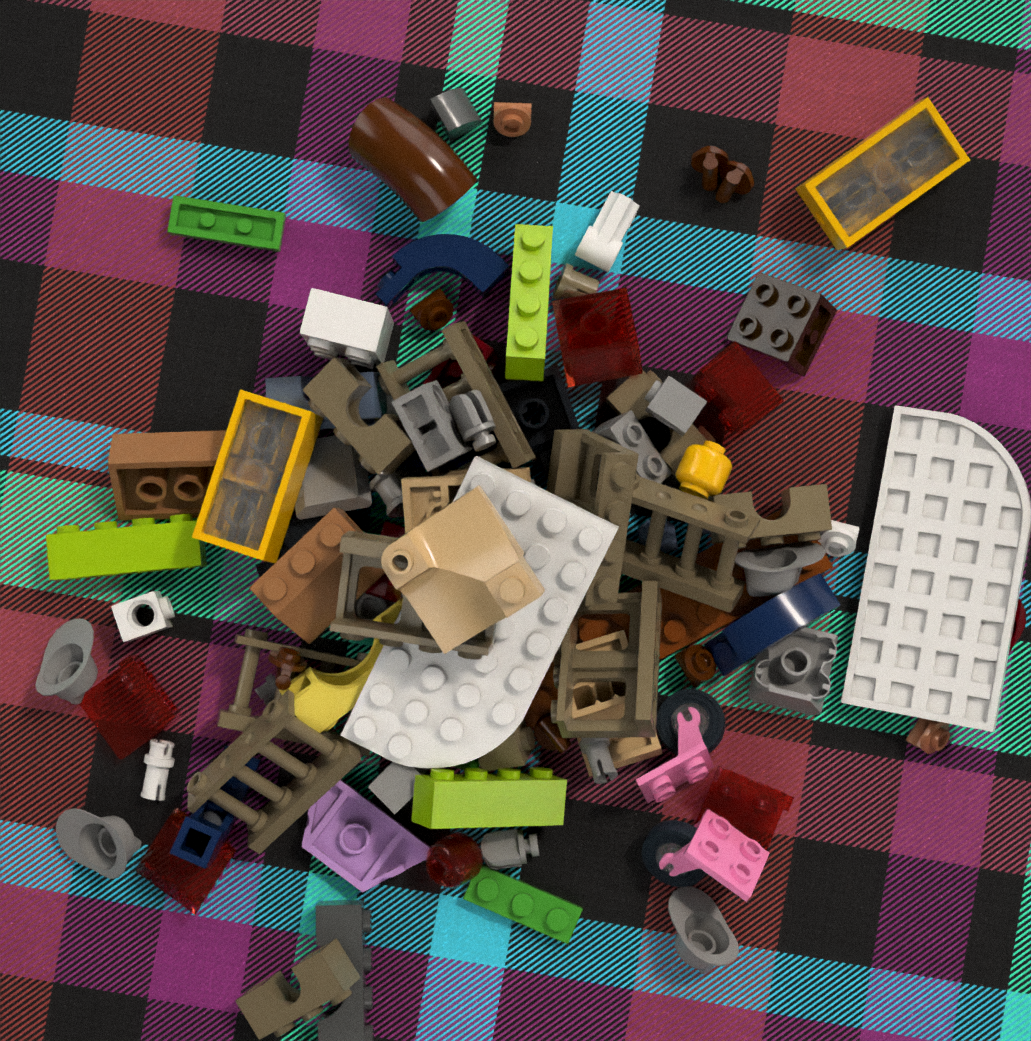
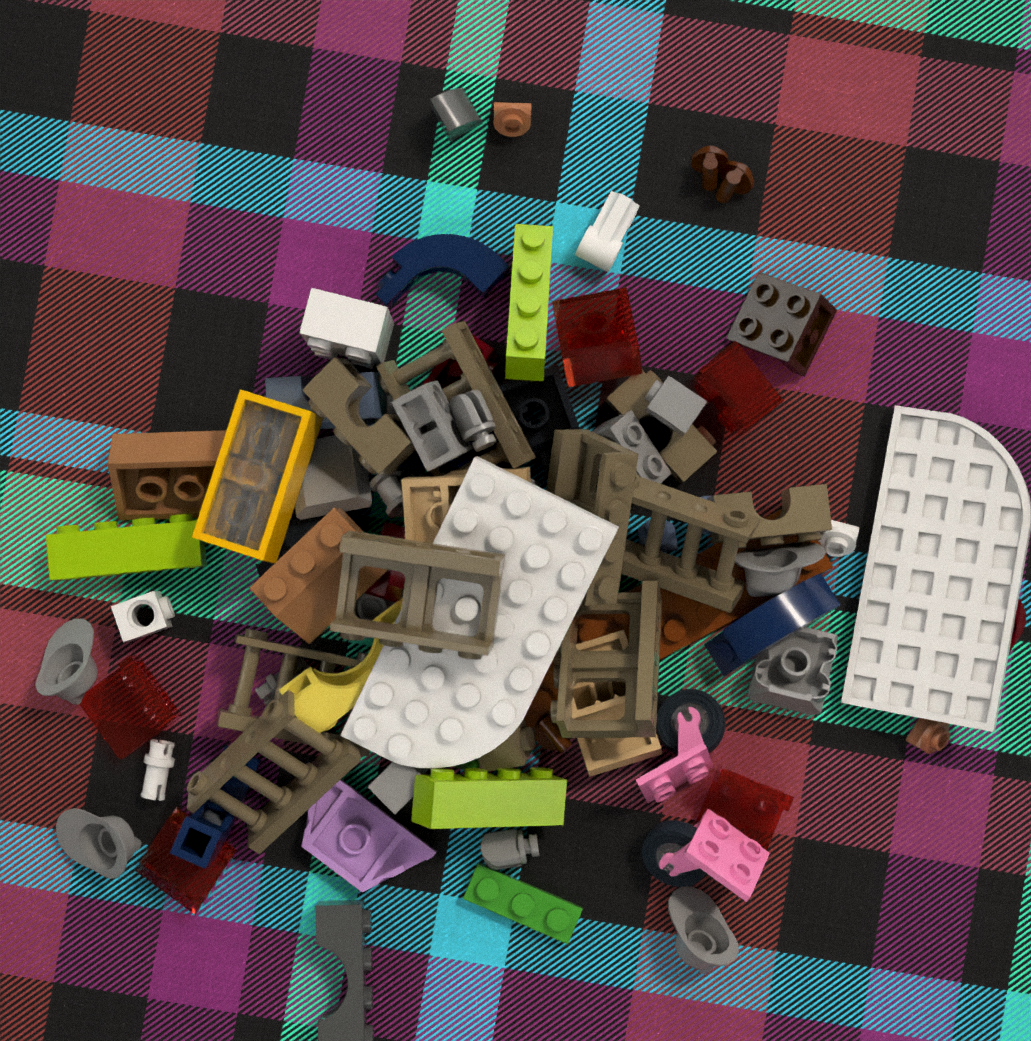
bright green plate [167,195,286,252] -> none
dark tan arch [235,938,361,1040] -> none
reddish brown plate [268,647,307,690] -> none
reddish brown brick [349,97,477,222] -> none
tan slope [381,485,545,654] -> none
reddish brown plate [409,288,454,331] -> none
clear red head [426,832,483,889] -> none
dark tan bush [552,263,600,308] -> none
light grey pin [579,738,618,784] -> none
reddish brown plate [674,644,716,688] -> none
yellow head [675,440,732,500] -> none
clear brick [795,97,970,250] -> none

